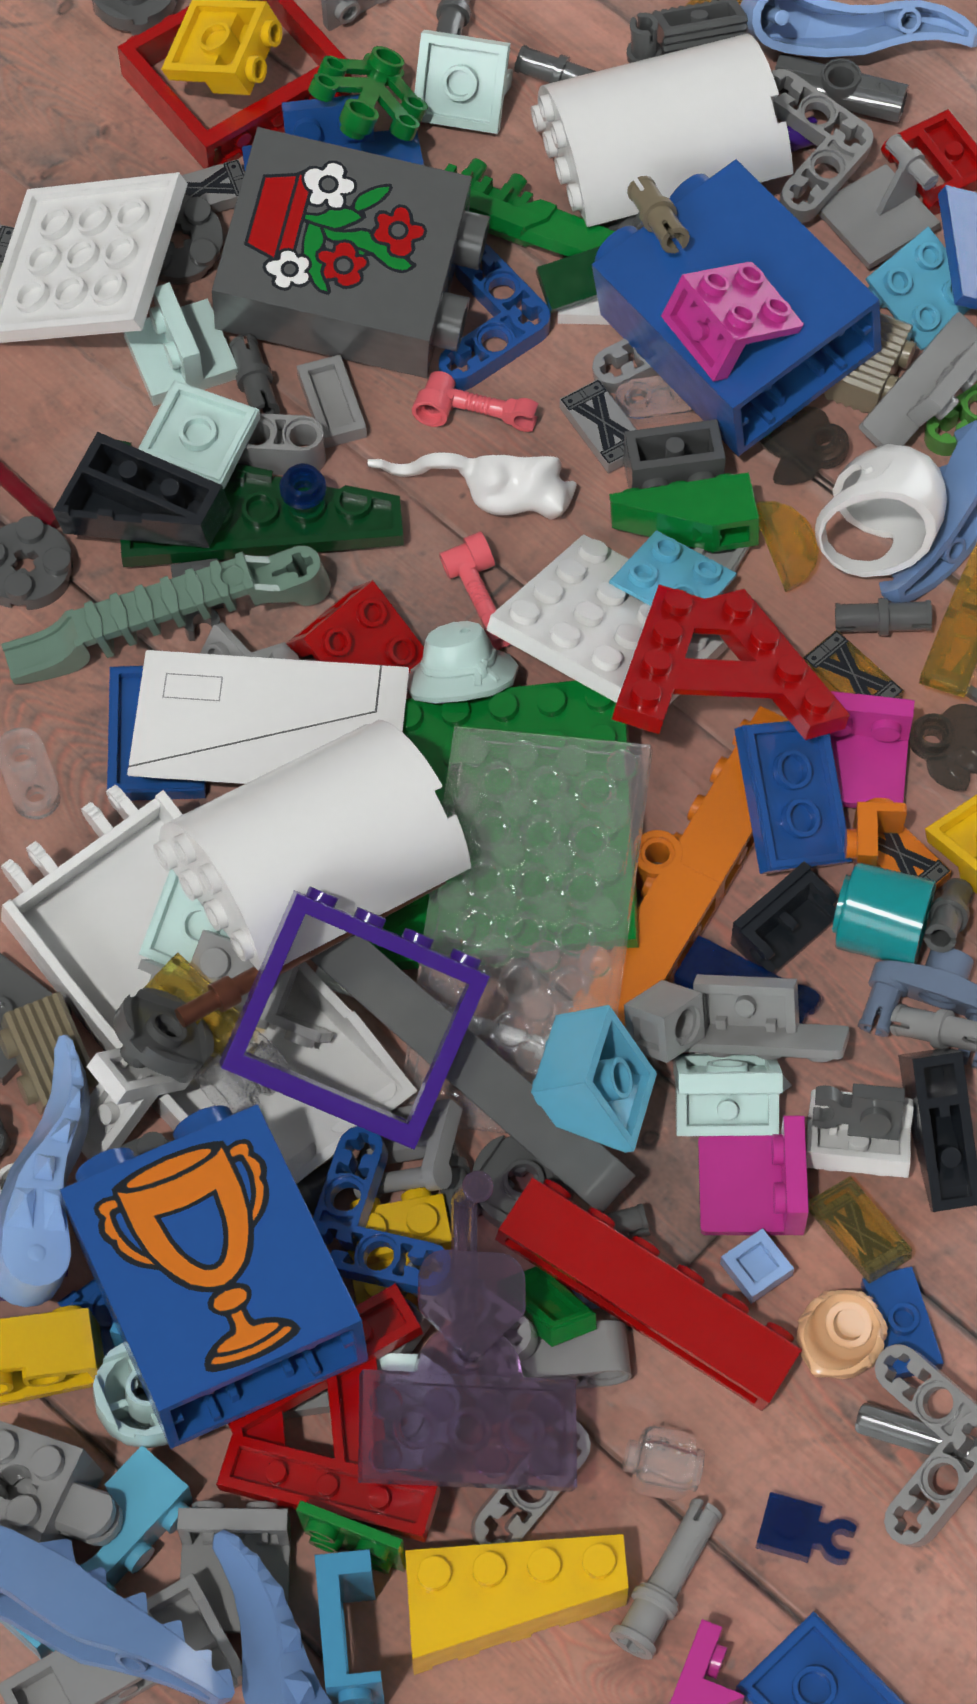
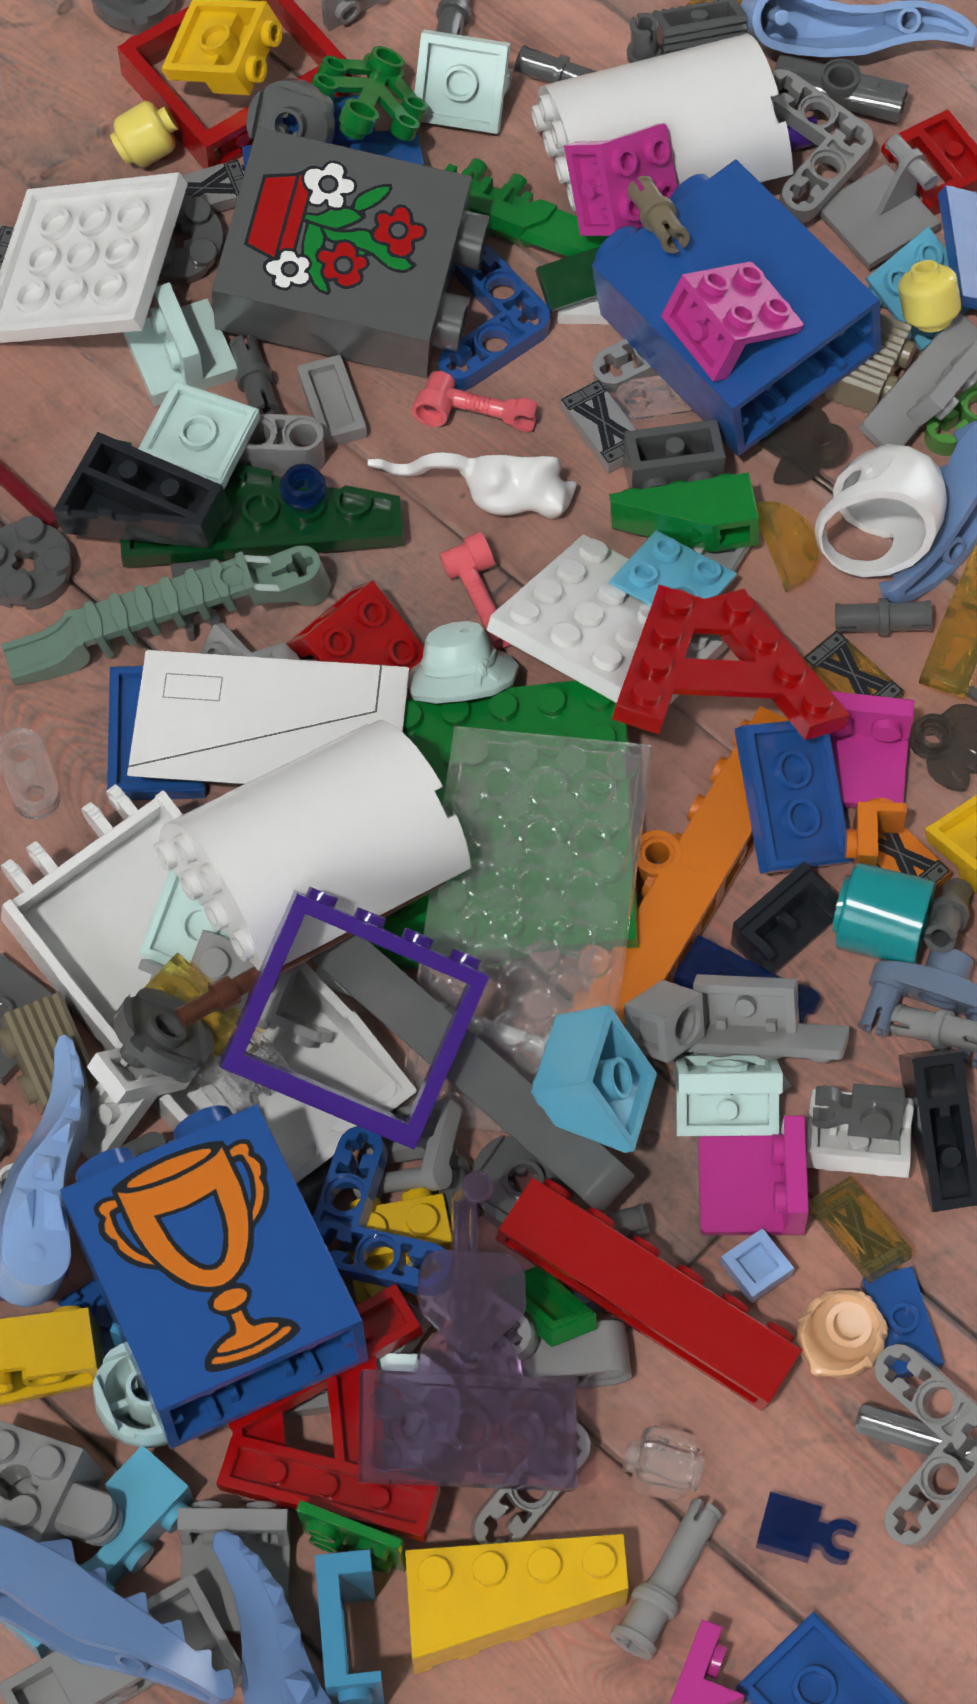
none -> light yellow head [110,100,179,168]
none -> dark grey plate [246,78,335,144]
none -> dark pink bracket [564,123,678,236]
none -> light yellow head [898,260,961,332]

